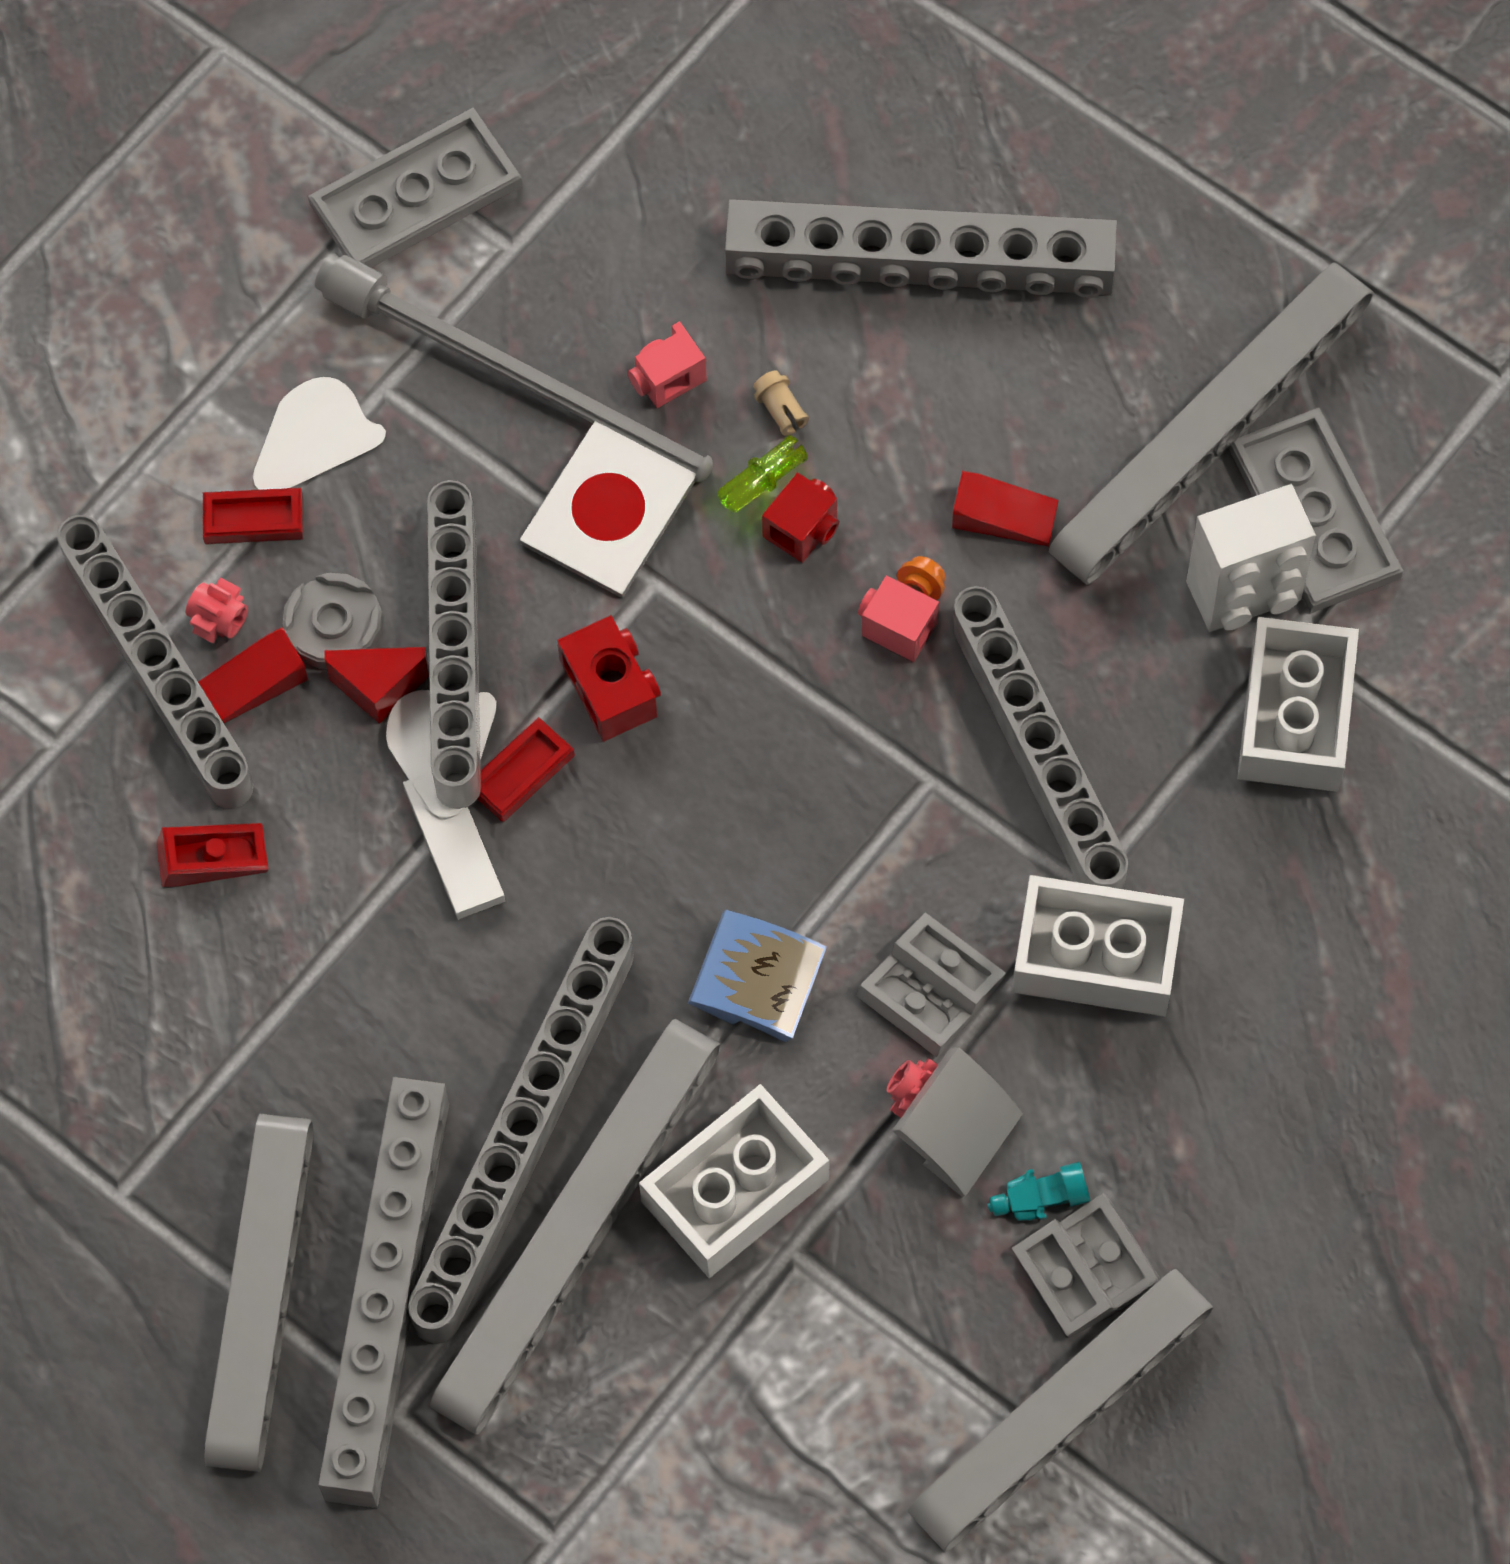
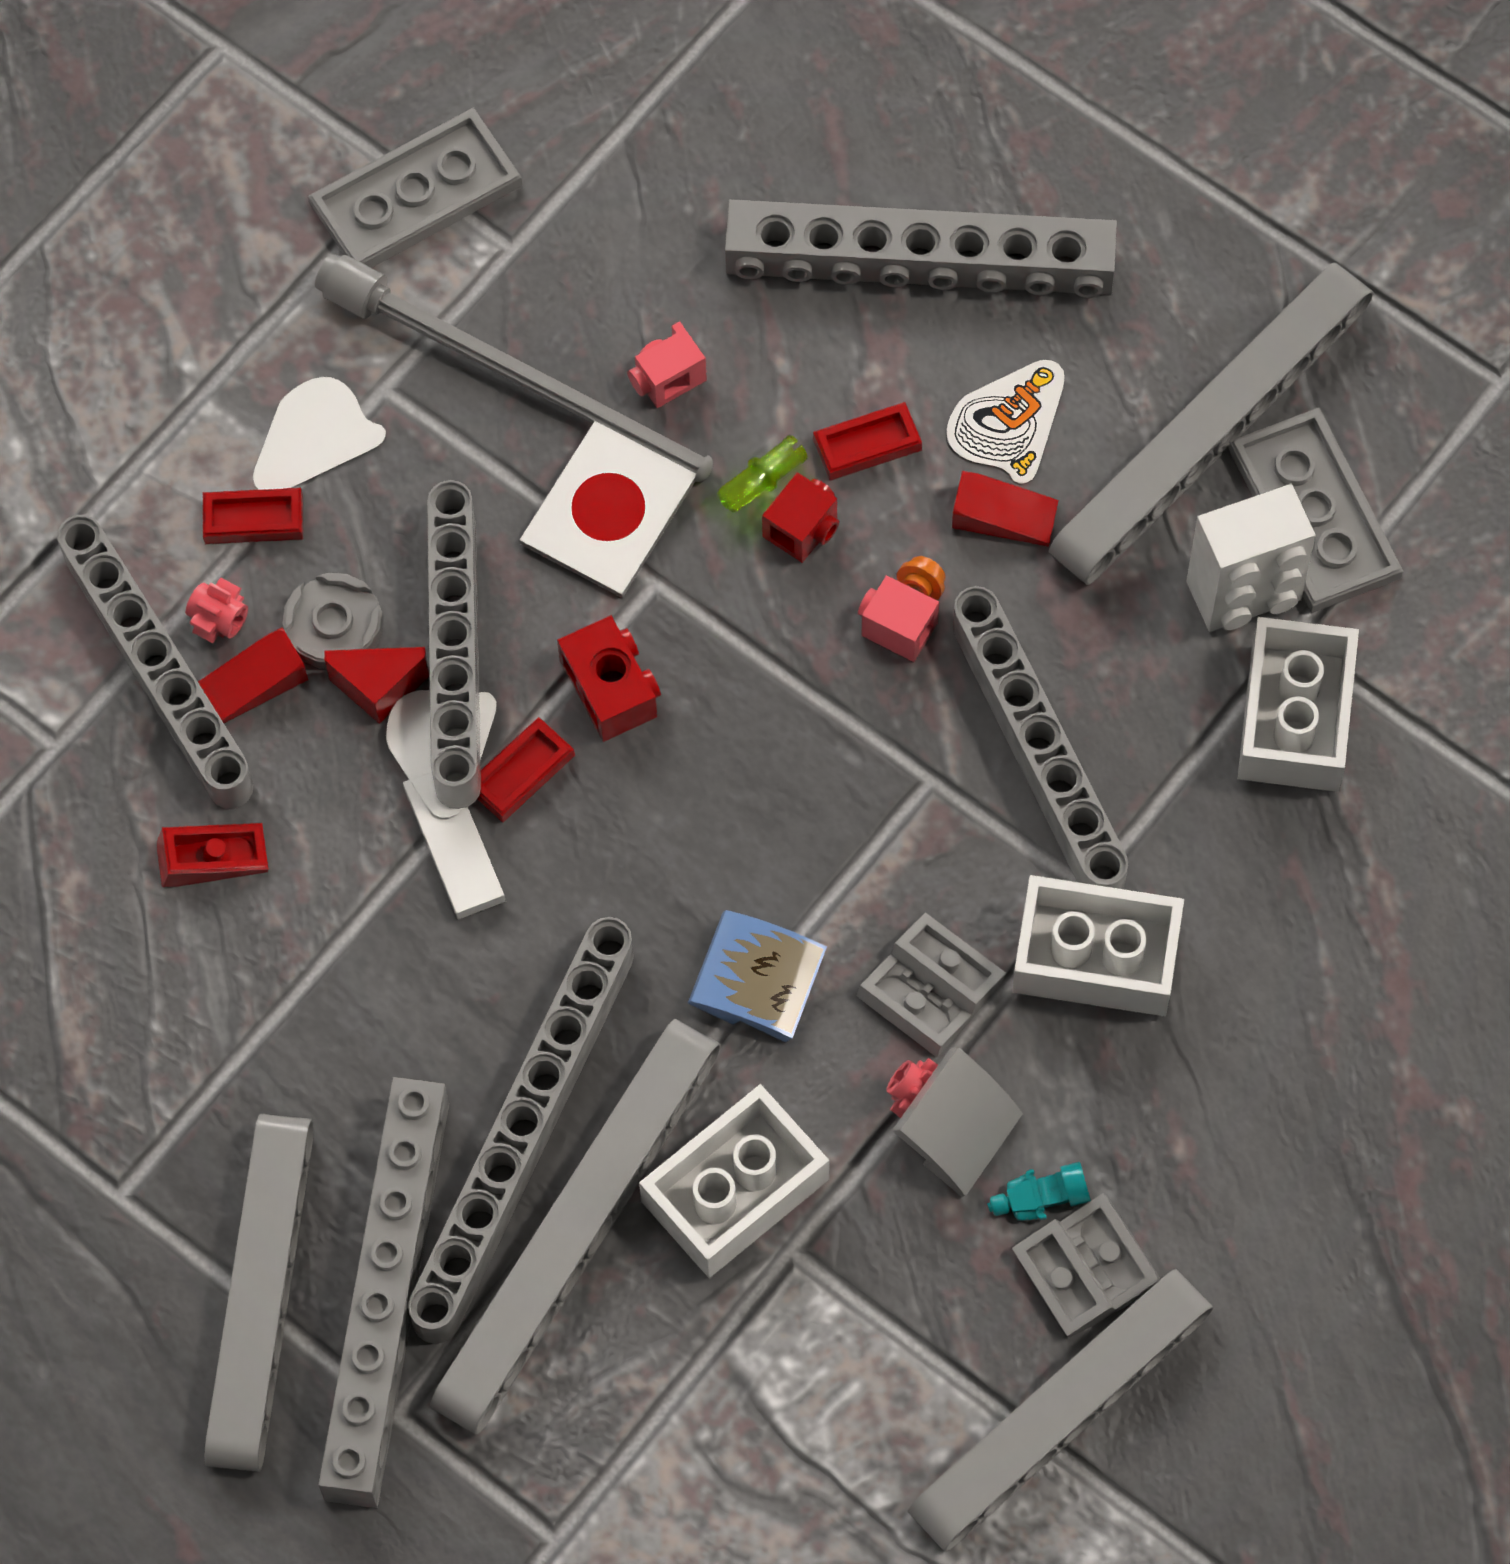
tan pin [753,370,809,436] -> none
none -> red tile [813,402,922,481]
none -> sticker [947,360,1064,484]

